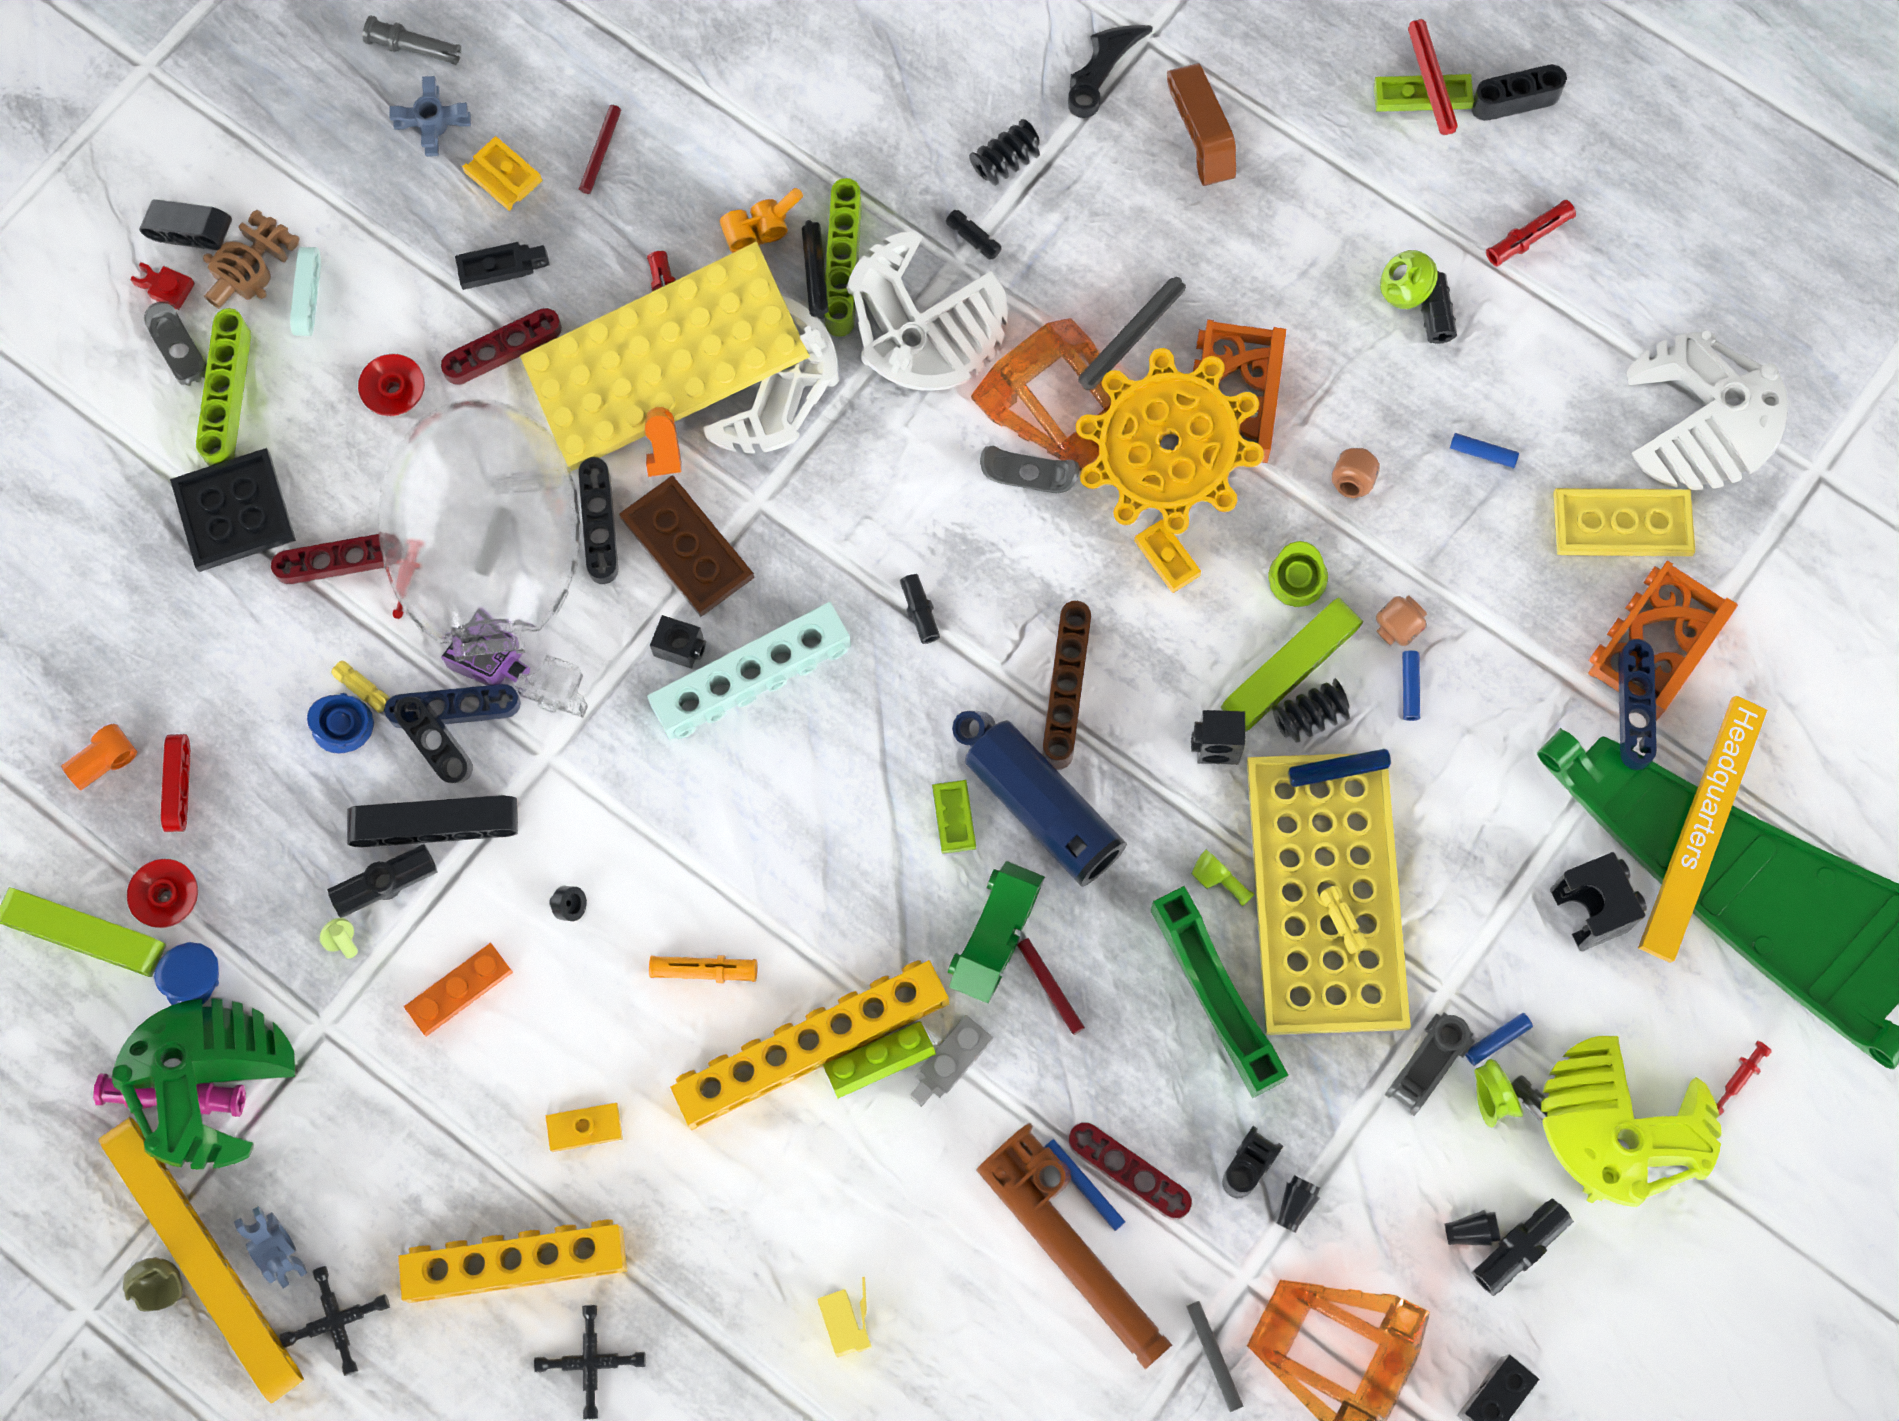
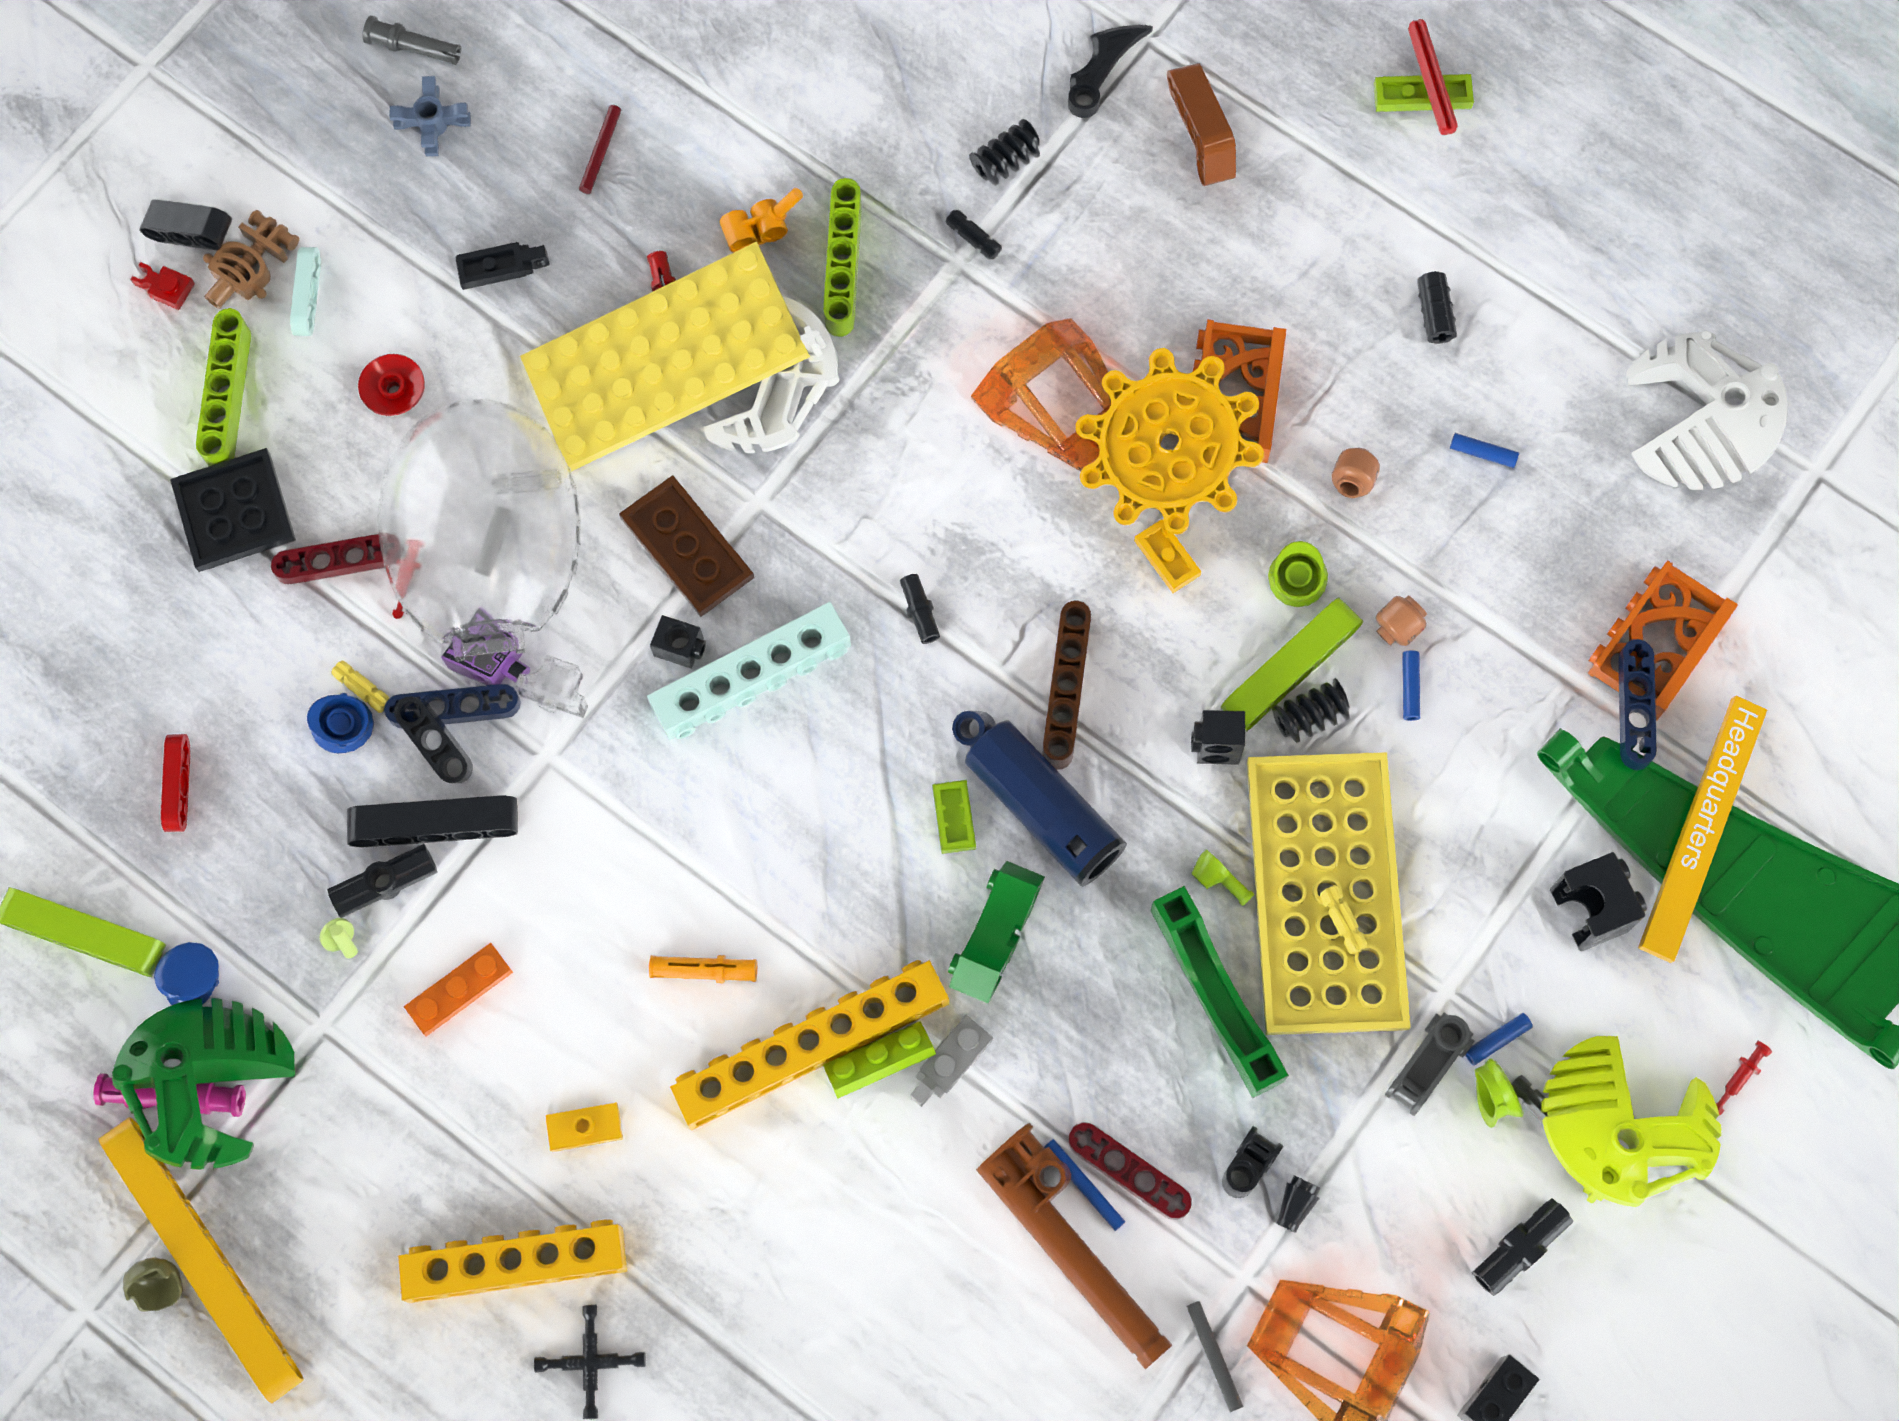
orange piece [61,724,137,791] -> none
red dish [127,859,198,928] -> none
dark grey piece [144,302,207,386] -> none
sand blue pin [234,1206,307,1288] -> none
black piece [280,1266,390,1376] -> none
dark red beam [441,308,562,385] -> none
yellow plate [462,136,543,211] -> none
black tile [549,885,587,922] -> none
black beam [578,457,619,584] -> none
orange leg [645,407,682,477] -> none
black axle [802,220,829,319] -> none
light yellow piece [817,1276,872,1358] -> none
white piece [847,230,1008,391] -> none
dark grey piece [980,445,1080,493] -> none
dark red bar [1017,938,1085,1035] -> none
dark grey axle [1078,277,1186,390] -> none
clear blue axle [1288,748,1391,787] -> none
lime piece [1380,250,1438,309] -> none
black cone [1444,1209,1501,1246] -> none
black beam [1471,64,1567,121] -> none
red pin [1486,200,1576,267] -> none
light yellow tile [1553,488,1695,556] -> none

